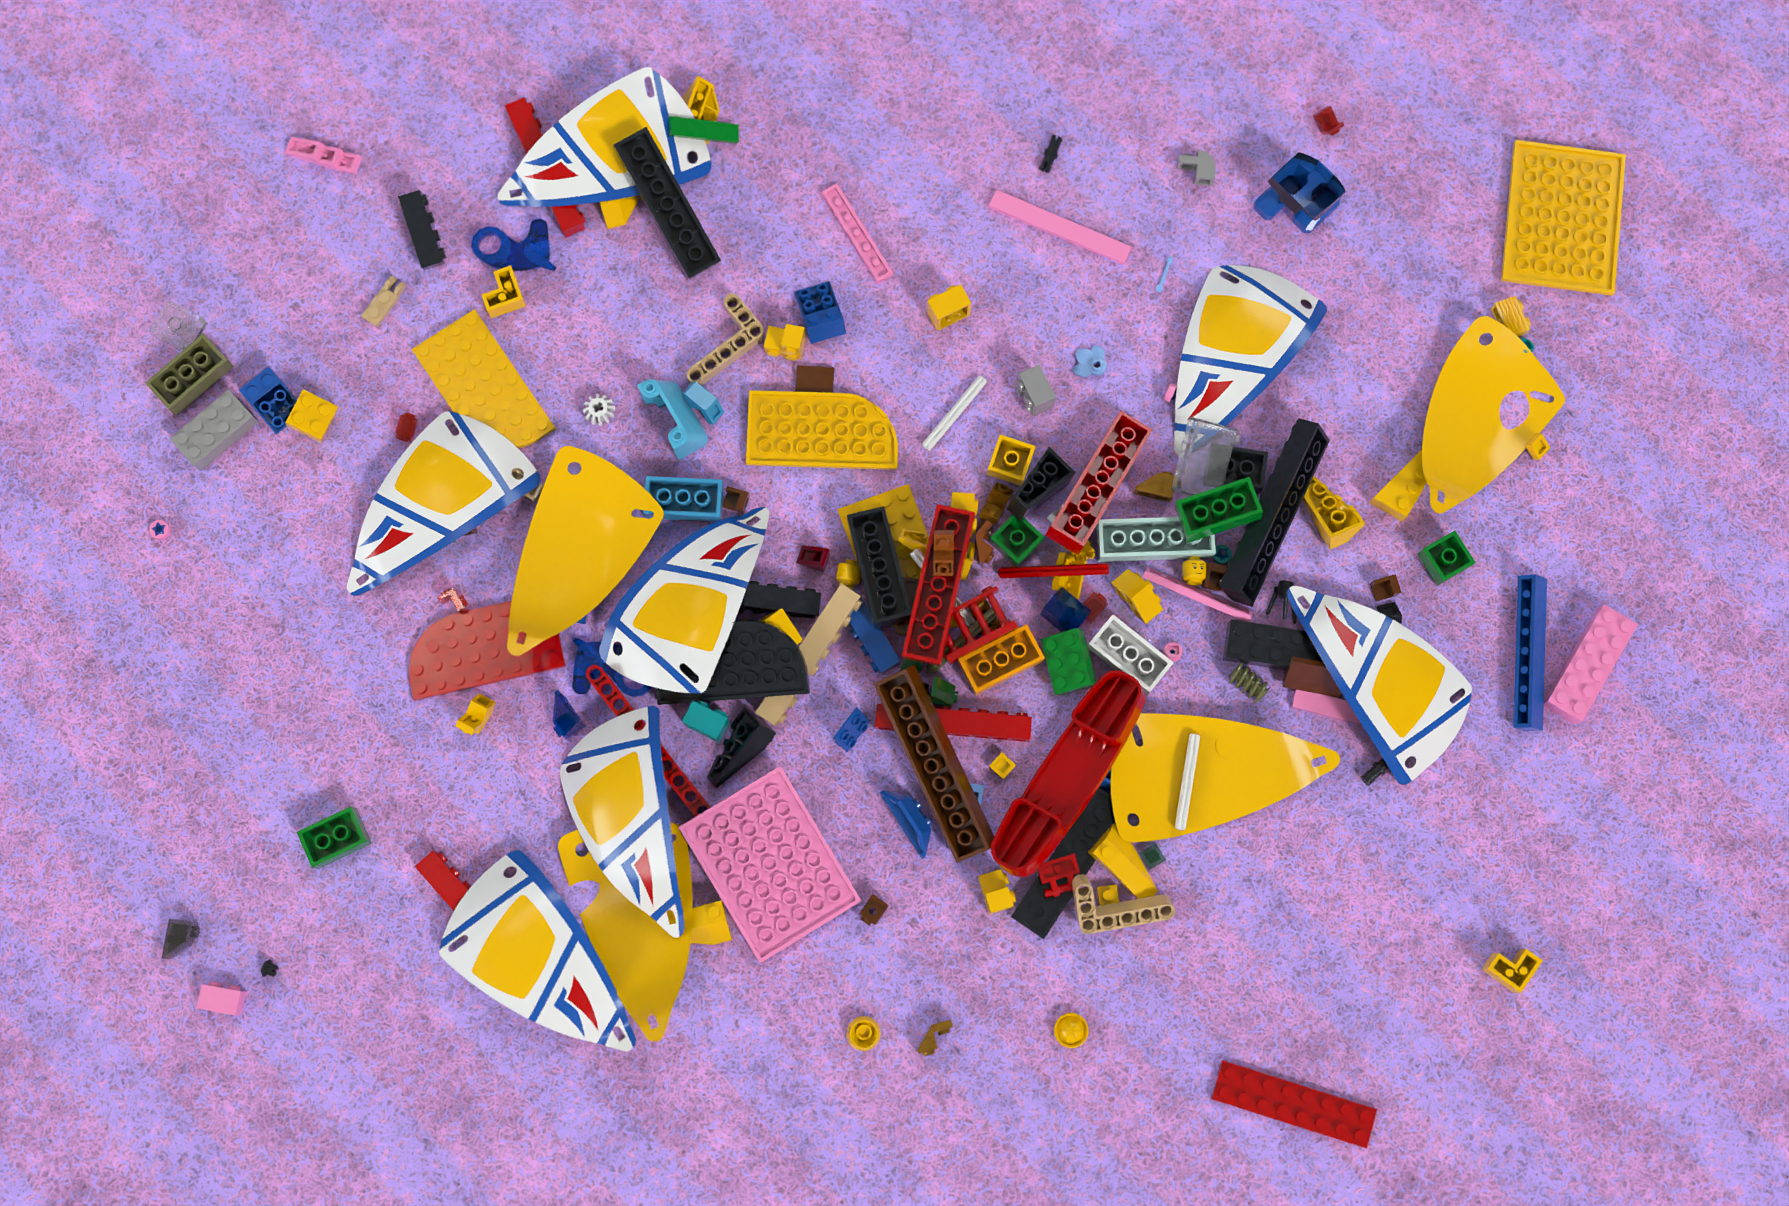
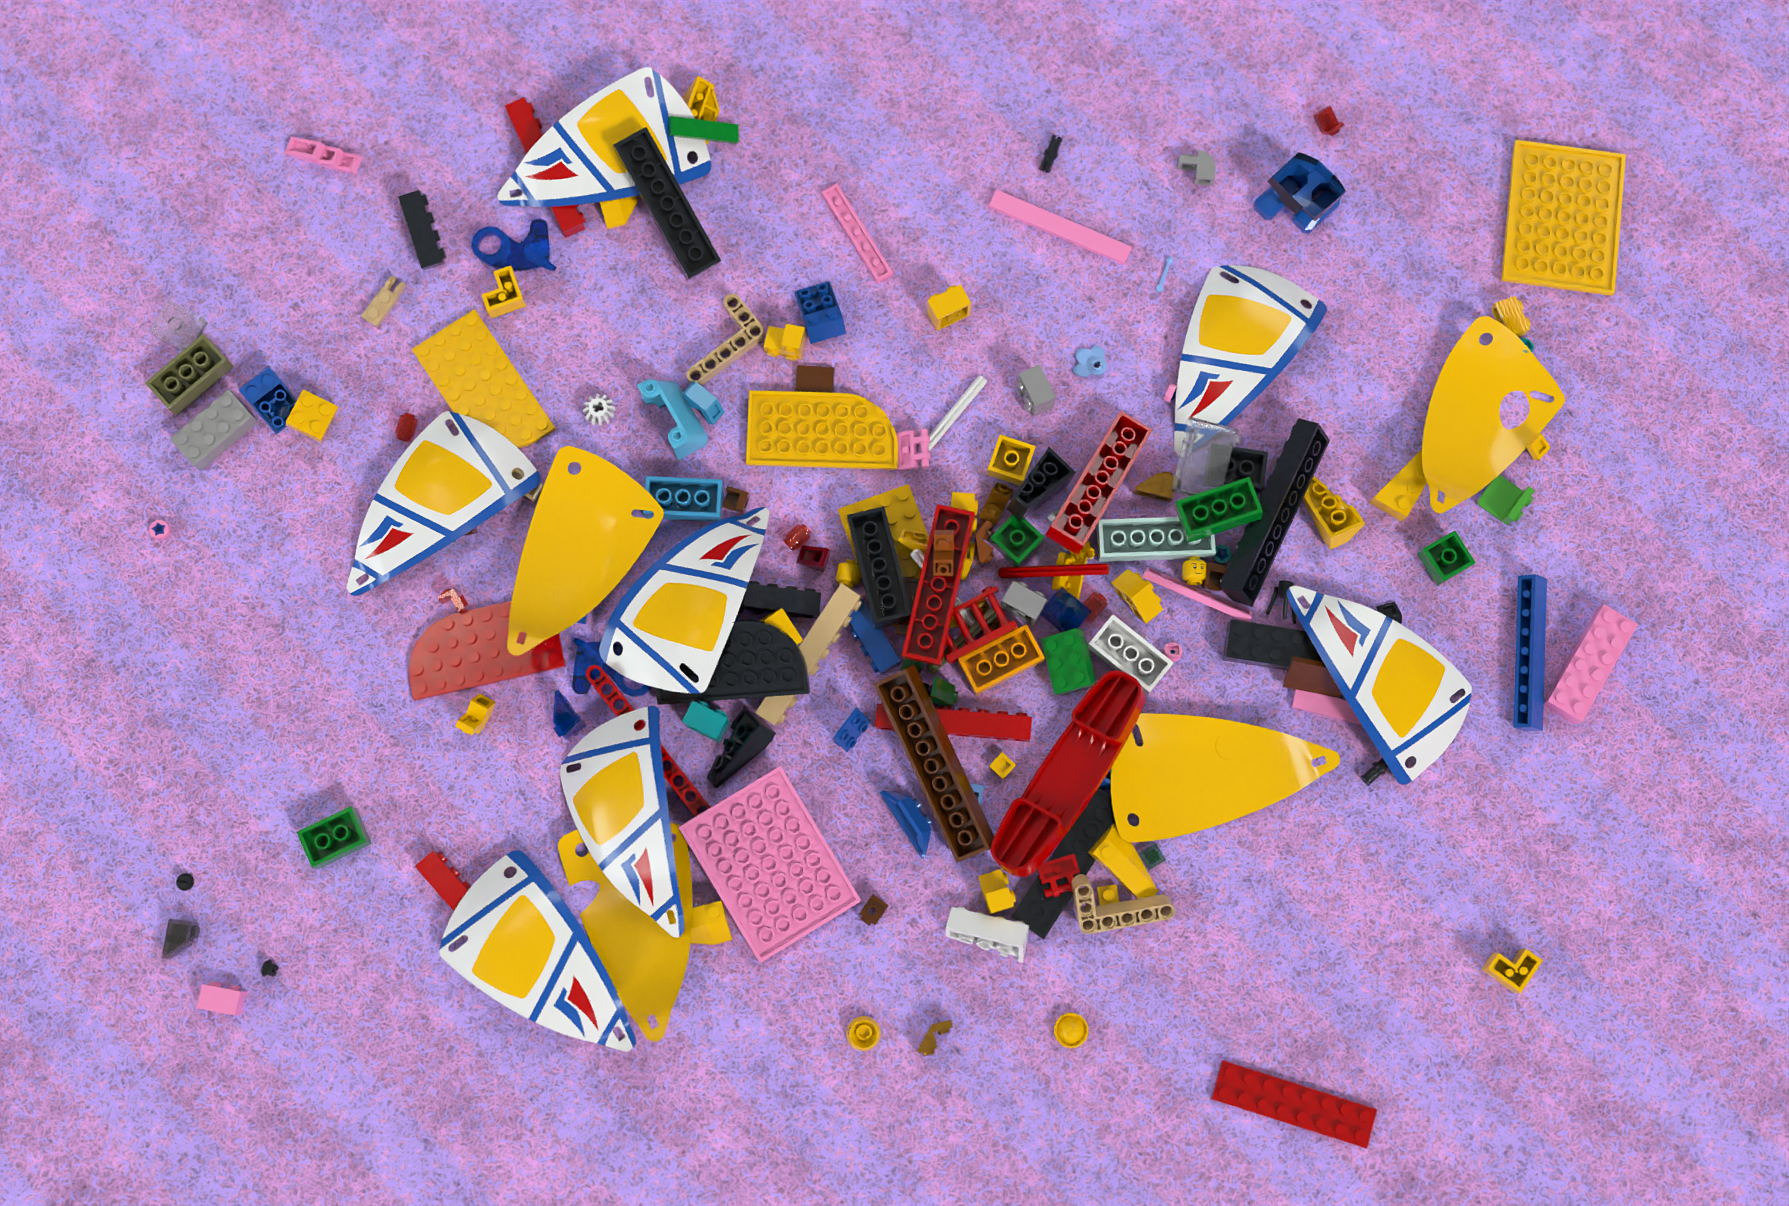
white axle [1175,734,1200,830] -> none
olive piece [1229,662,1271,704] -> none
reddish brown panel [1370,574,1402,601] -> none
none -> black piece [176,873,194,891]
none -> clear red brick [783,524,811,551]
none -> bright pink plate [896,429,931,471]
none -> white wedge [946,907,1029,963]
none -> light grey brick [1000,581,1047,626]
none -> bright green bracket [1477,475,1535,526]

